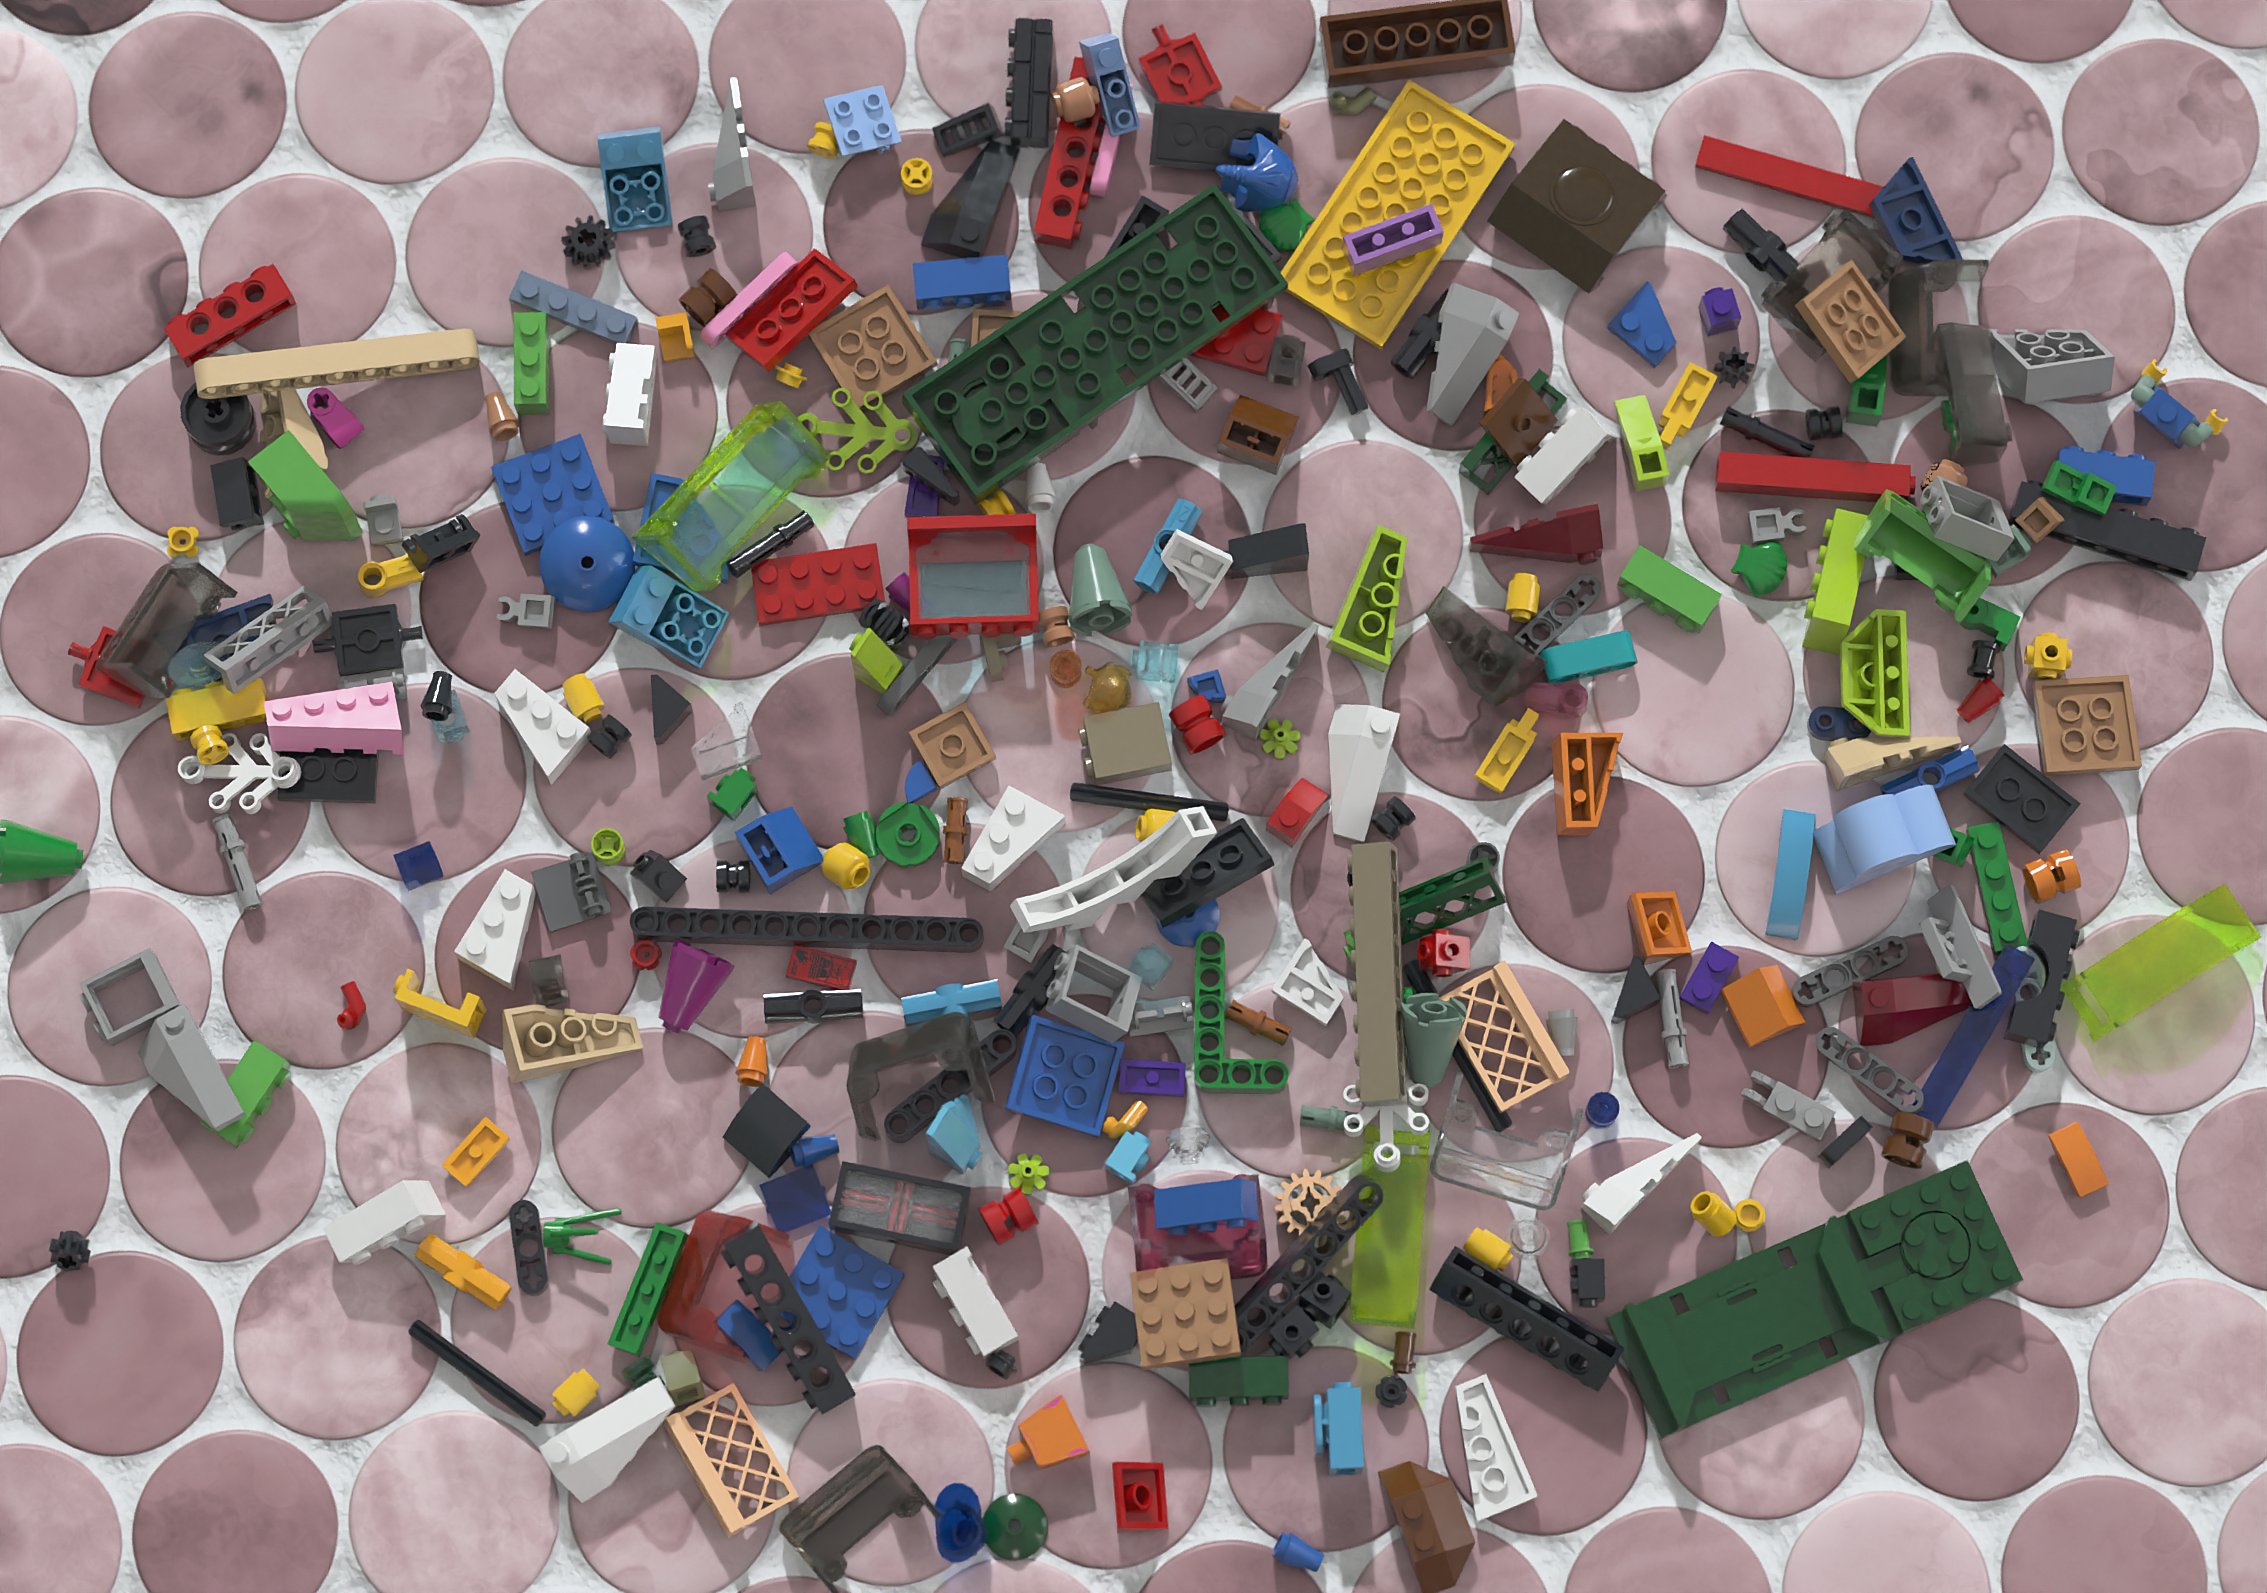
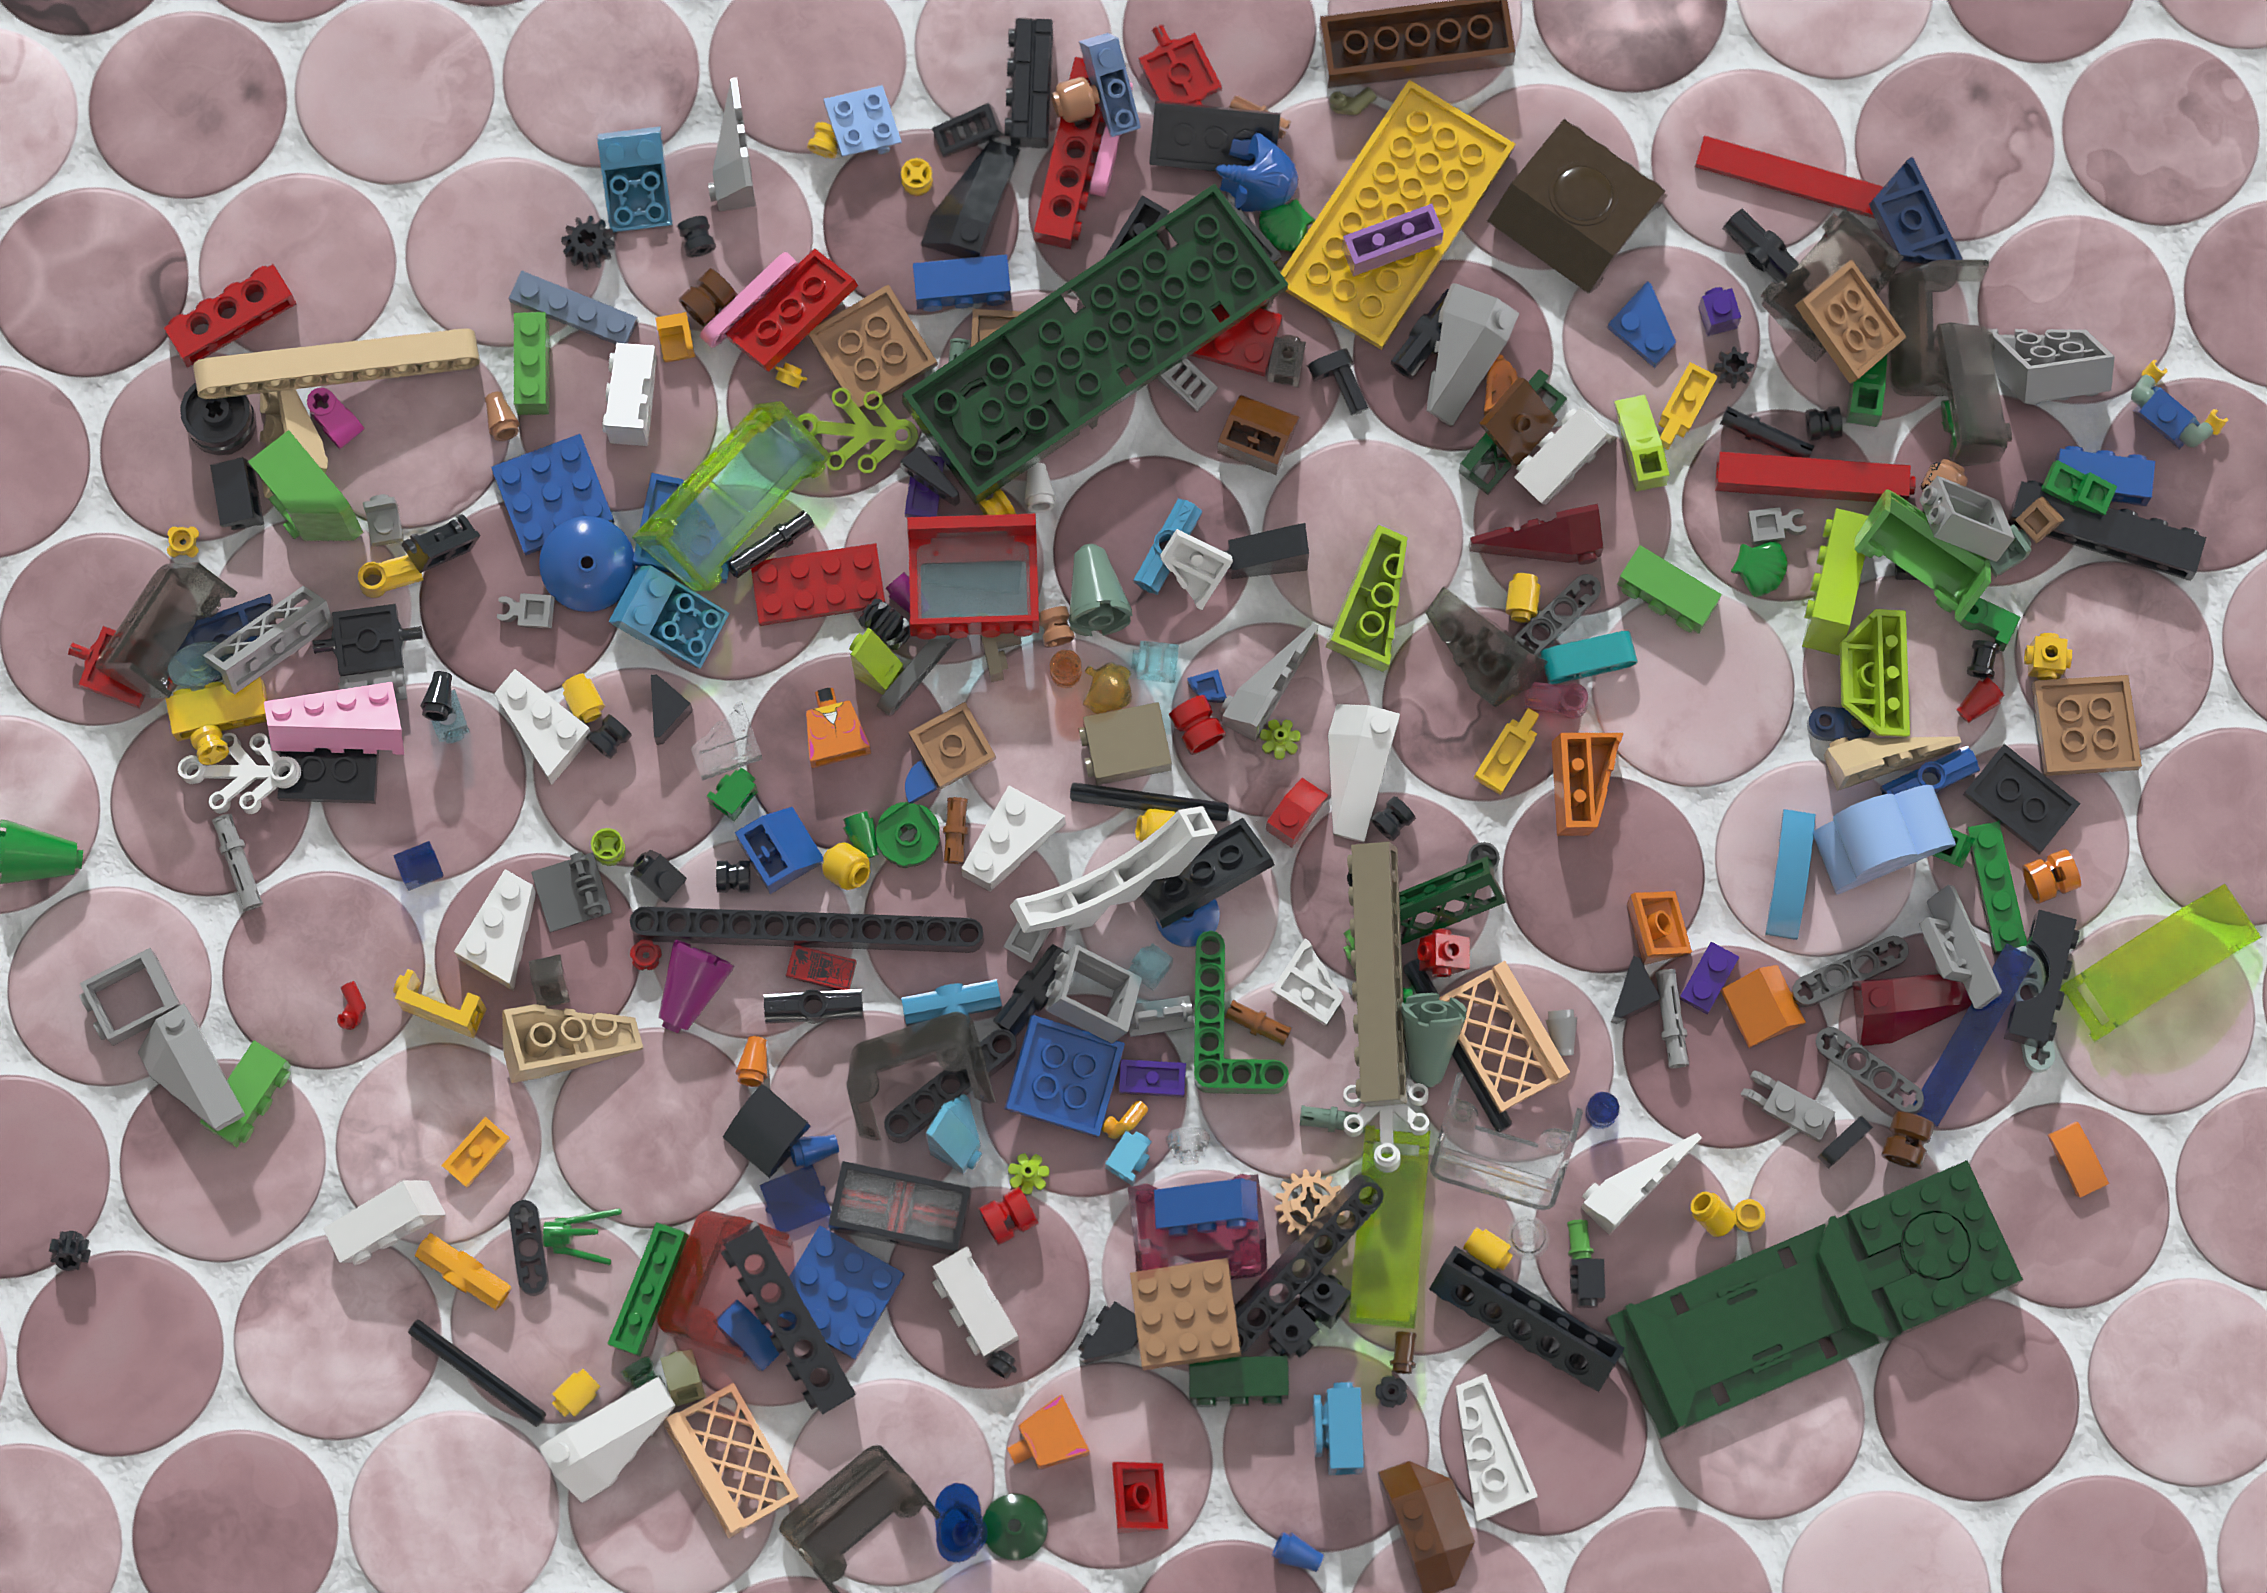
none -> orange torso [806,688,871,768]

